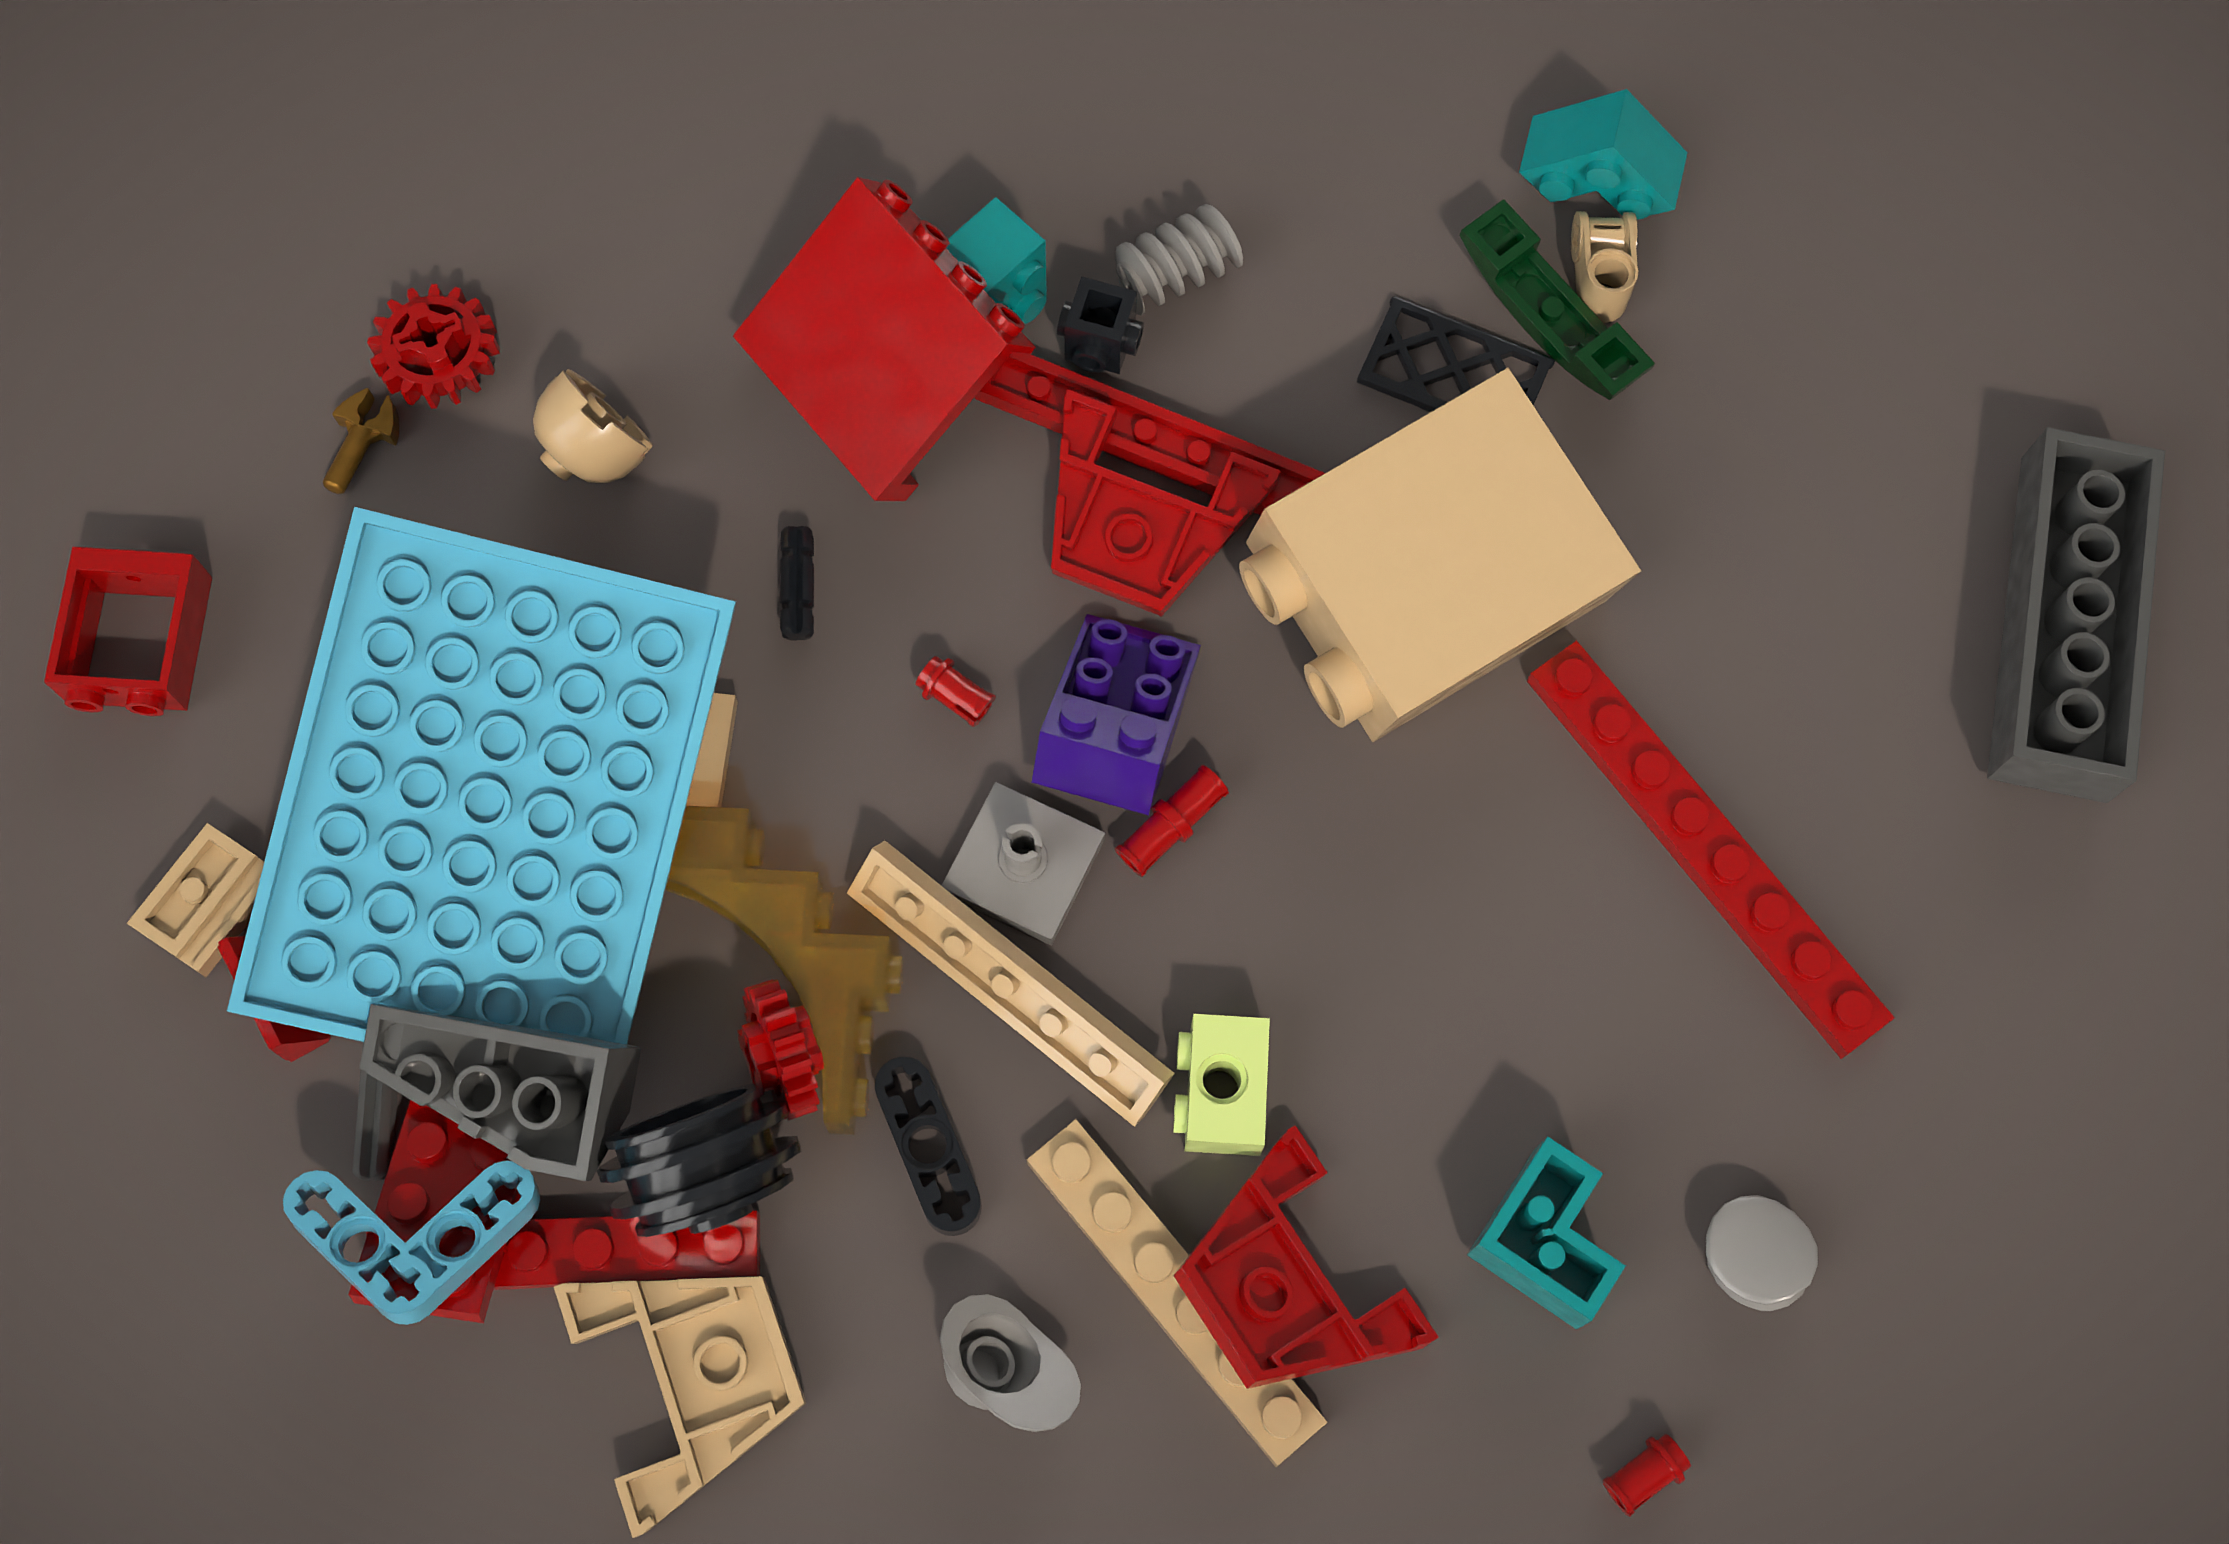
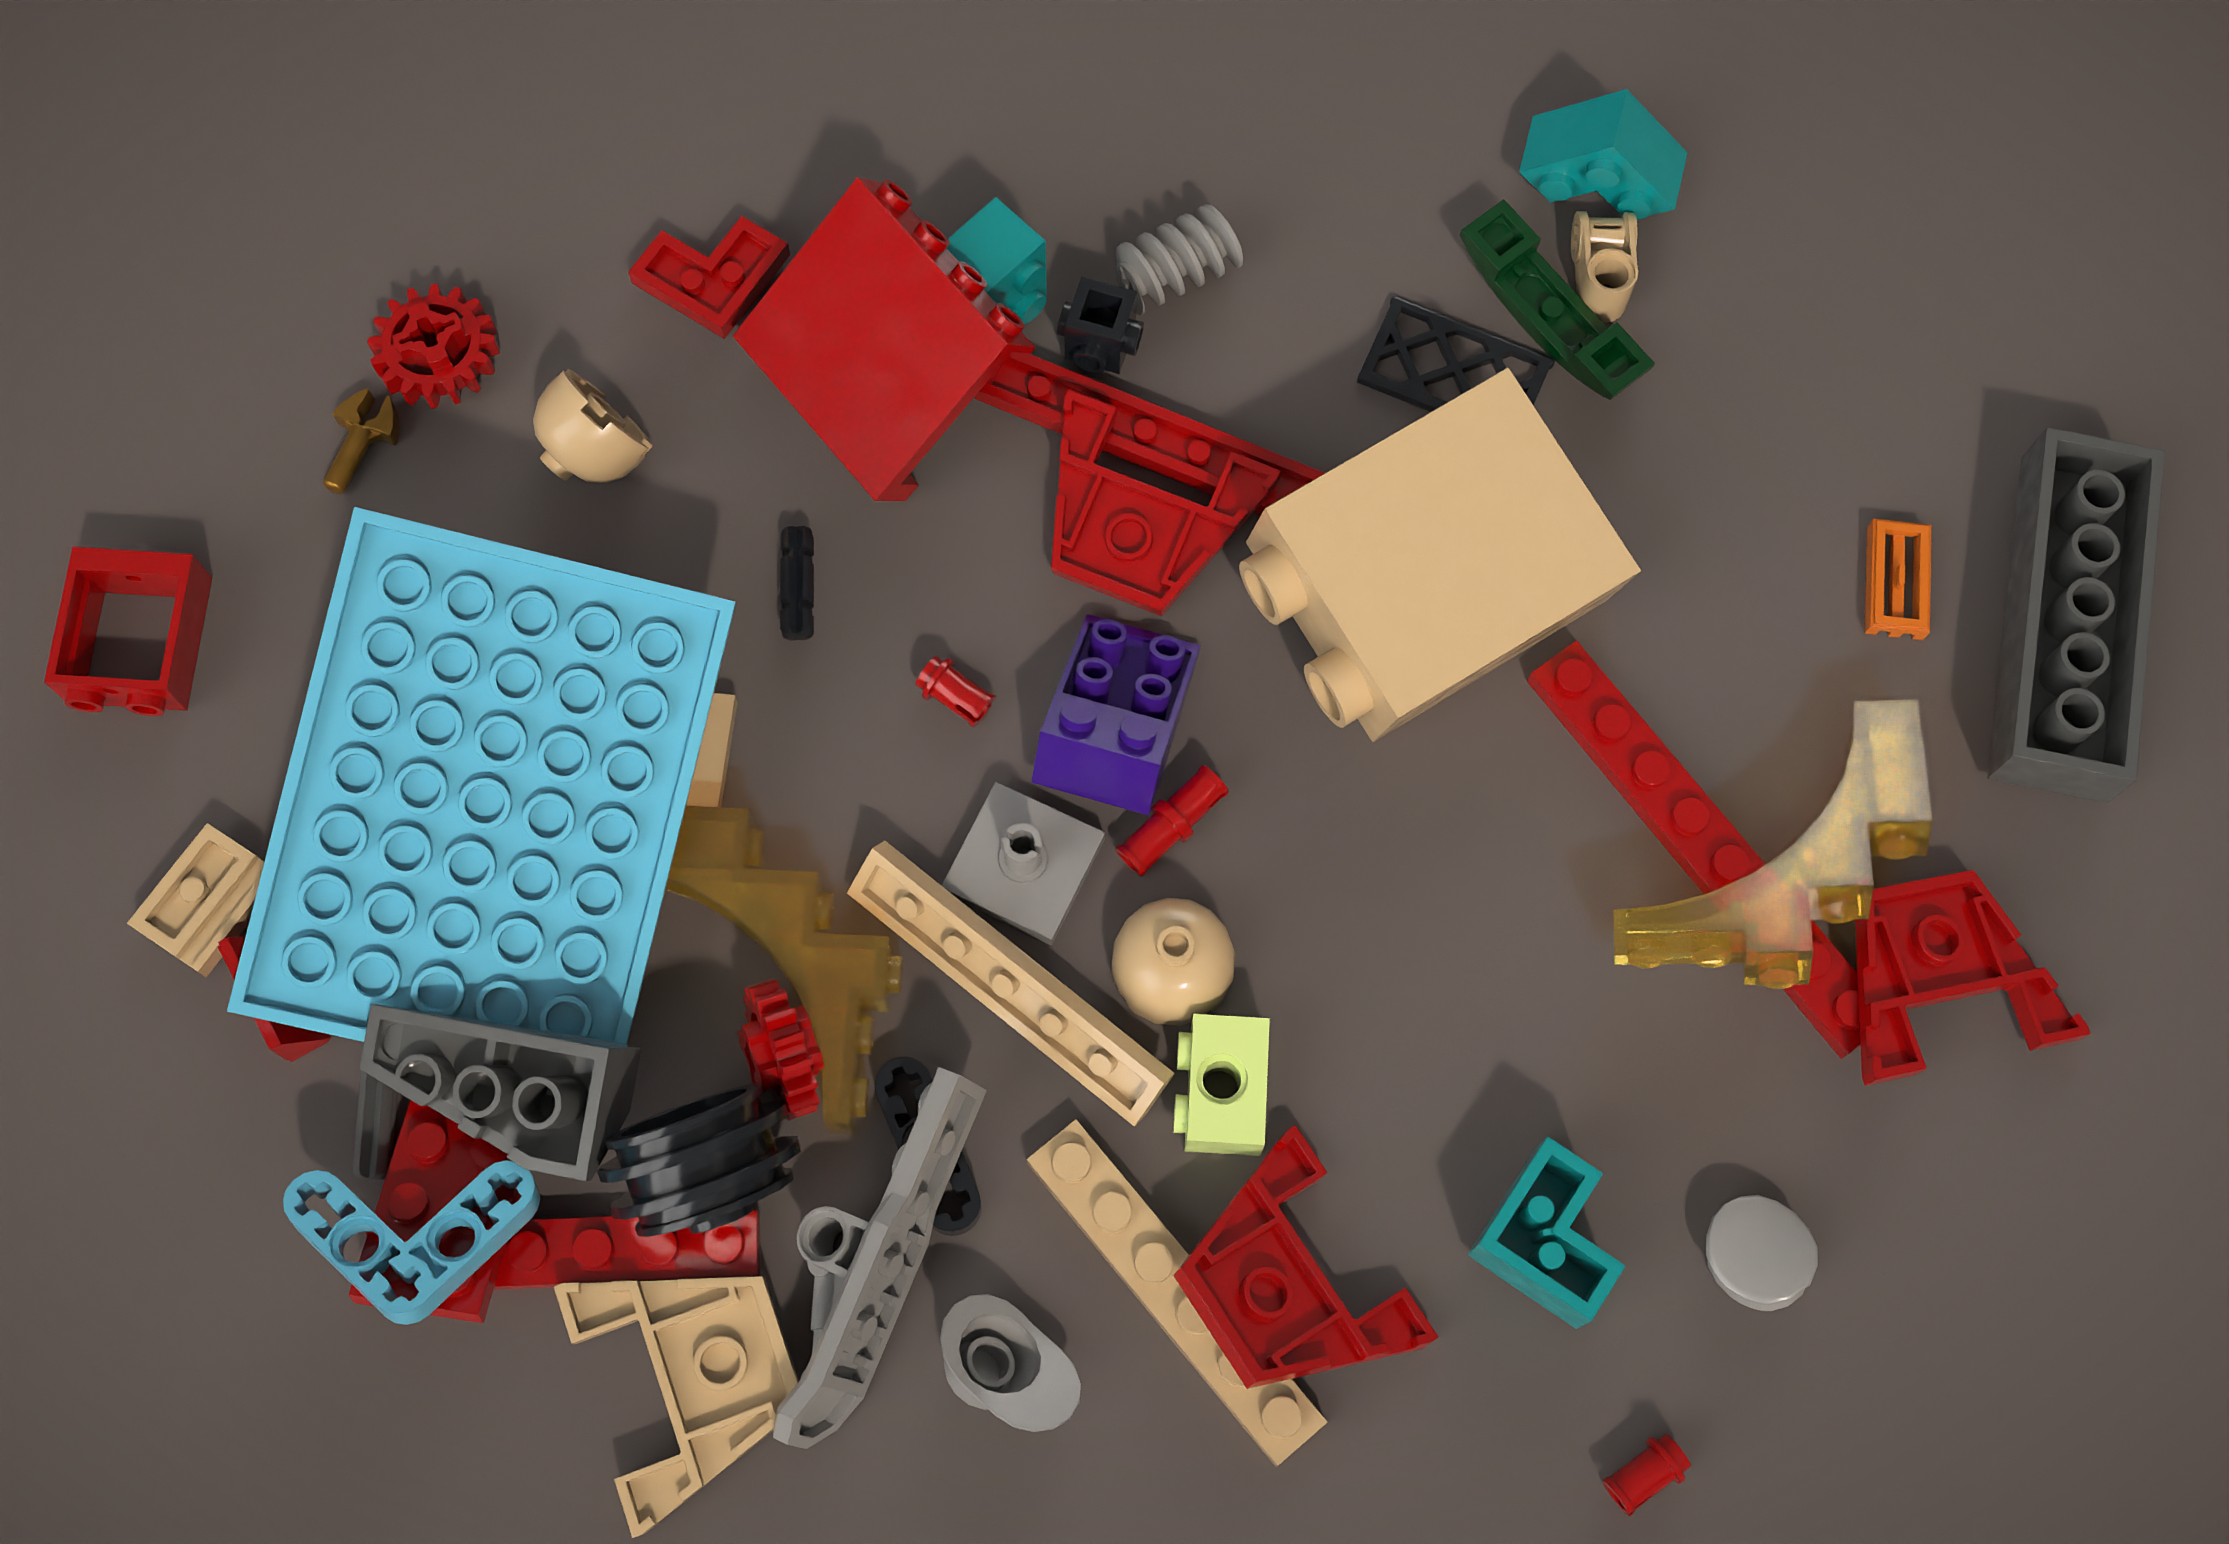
none -> red plate [628,216,790,339]
none -> light grey piece [773,1067,987,1449]
none -> tan cylinder [1111,898,1235,1026]
none -> clear yellow arch [1613,700,1933,989]
none -> red wing [1854,870,2091,1086]
none -> orange tile [1864,518,1932,640]

